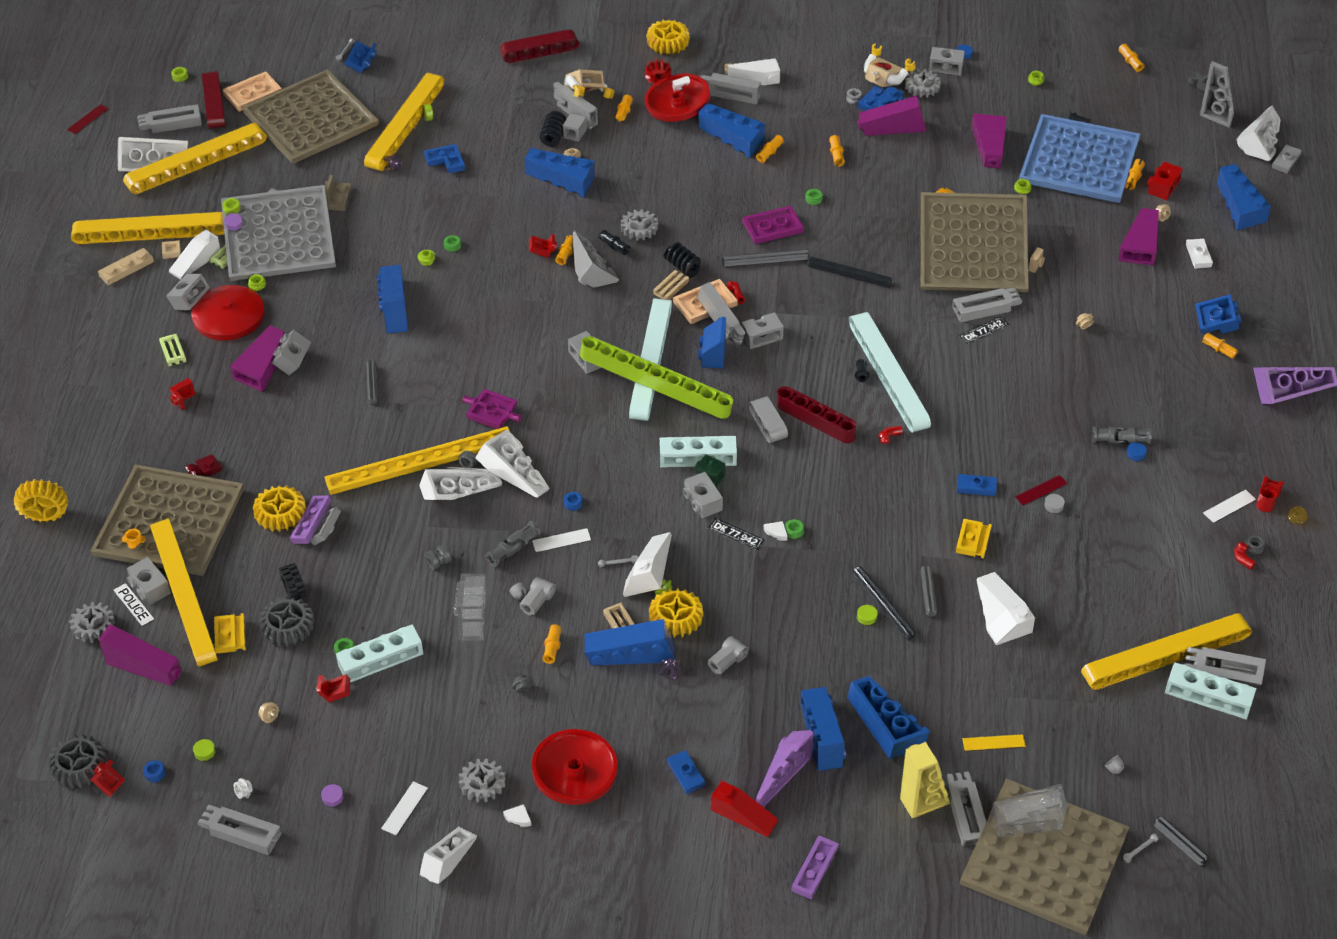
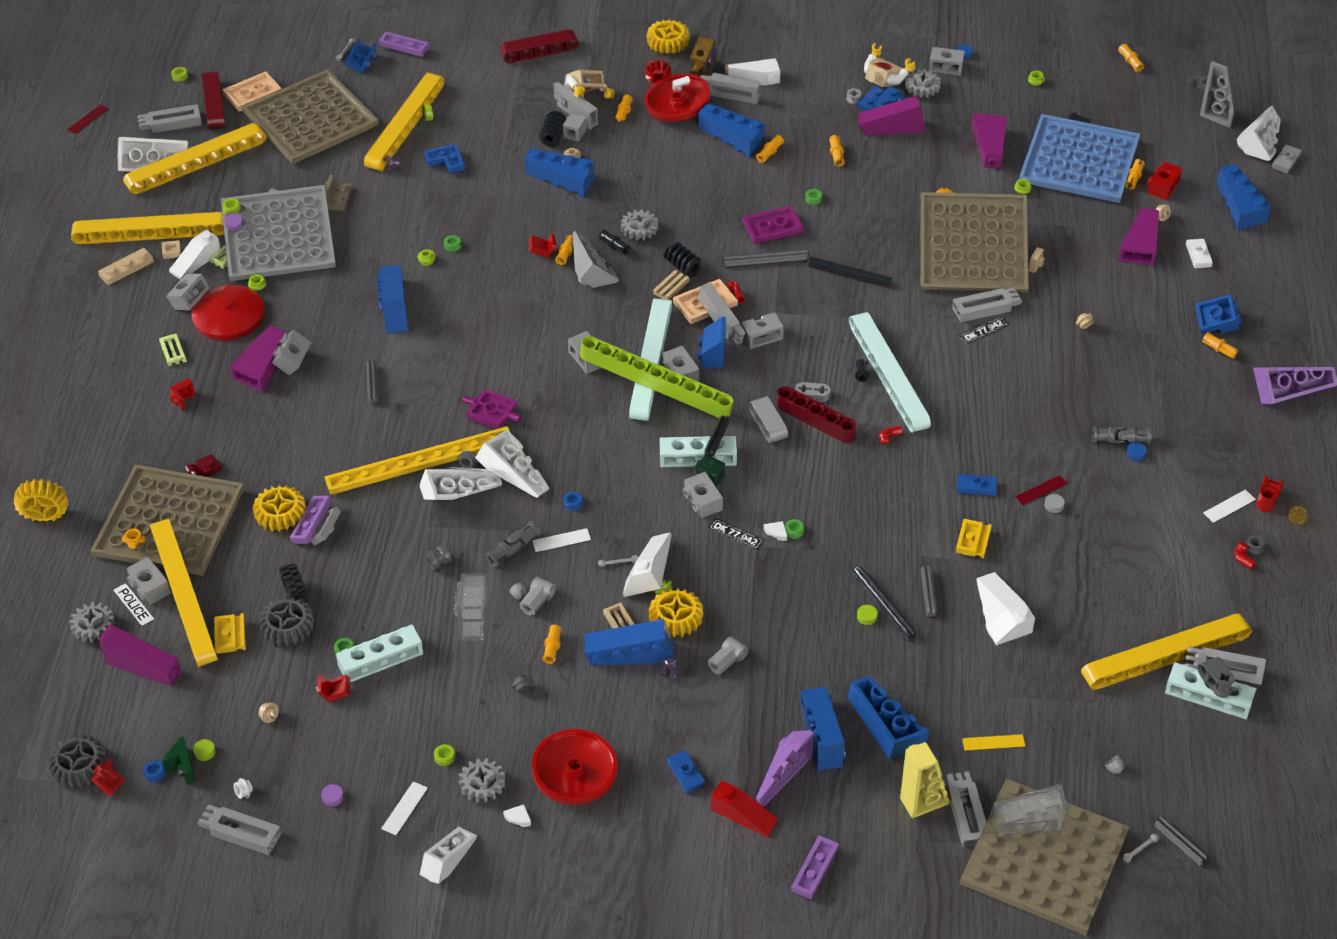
none -> dark green slope [162,737,195,784]
none -> medium lavender plate [378,32,429,57]
none -> lime tile [434,744,456,766]
none -> light grey brick [661,346,699,382]
none -> pearl gold torso [690,36,716,76]
none -> black axle [704,415,729,458]
none -> light grey beam [795,382,831,402]
none -> dark grey piece [1198,657,1235,698]

